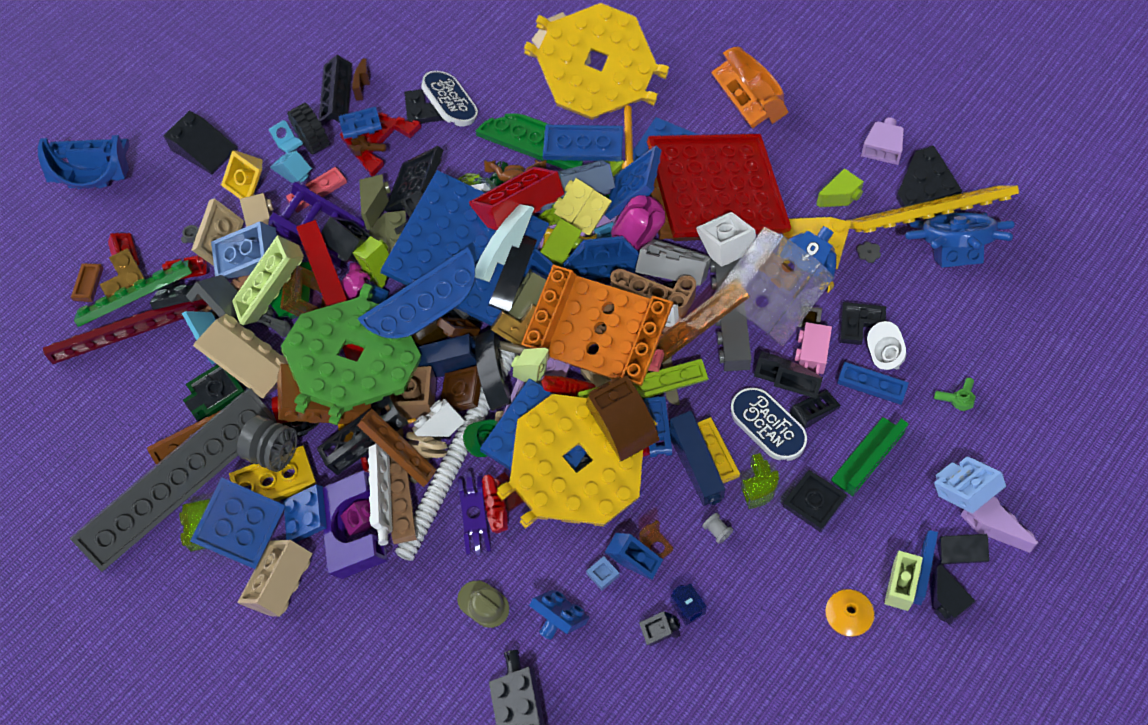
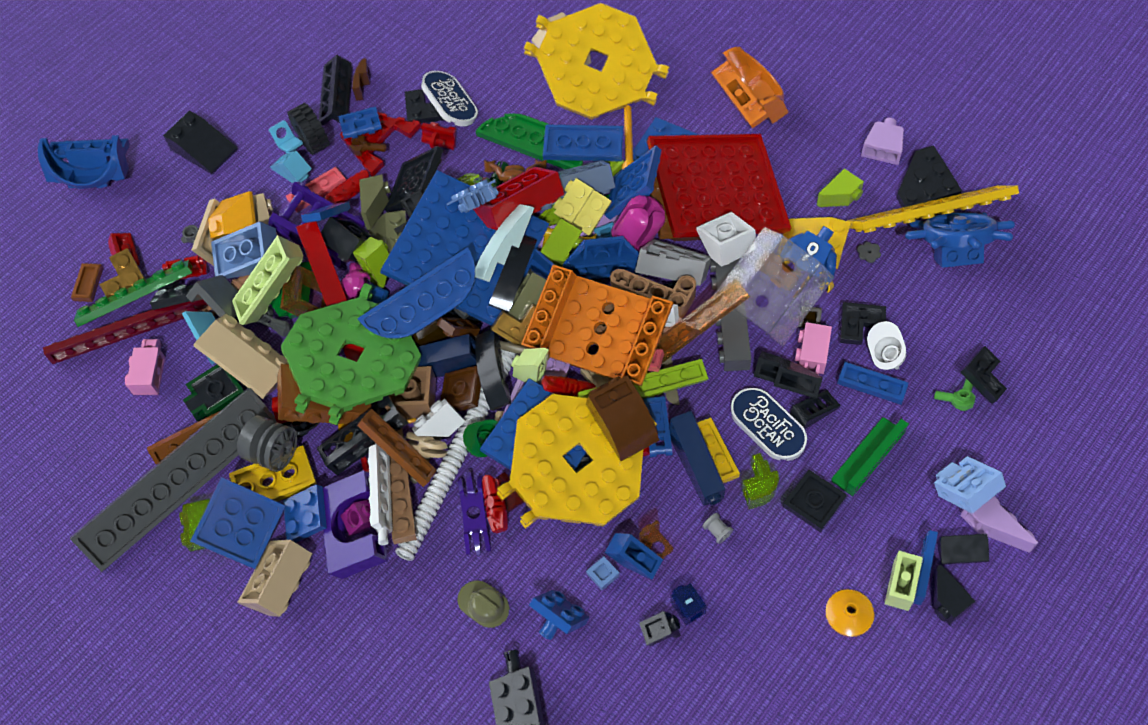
yellow slope [221,150,262,199] -> none
none -> bright pink brick [125,339,166,395]
none -> light orange slope [208,191,256,239]
none -> blue tile [301,202,351,223]
none -> red hinge [324,170,369,204]
none -> red hips [421,122,457,150]
none -> medium blue hinge [446,179,499,213]
none -> black plate [961,346,1007,404]

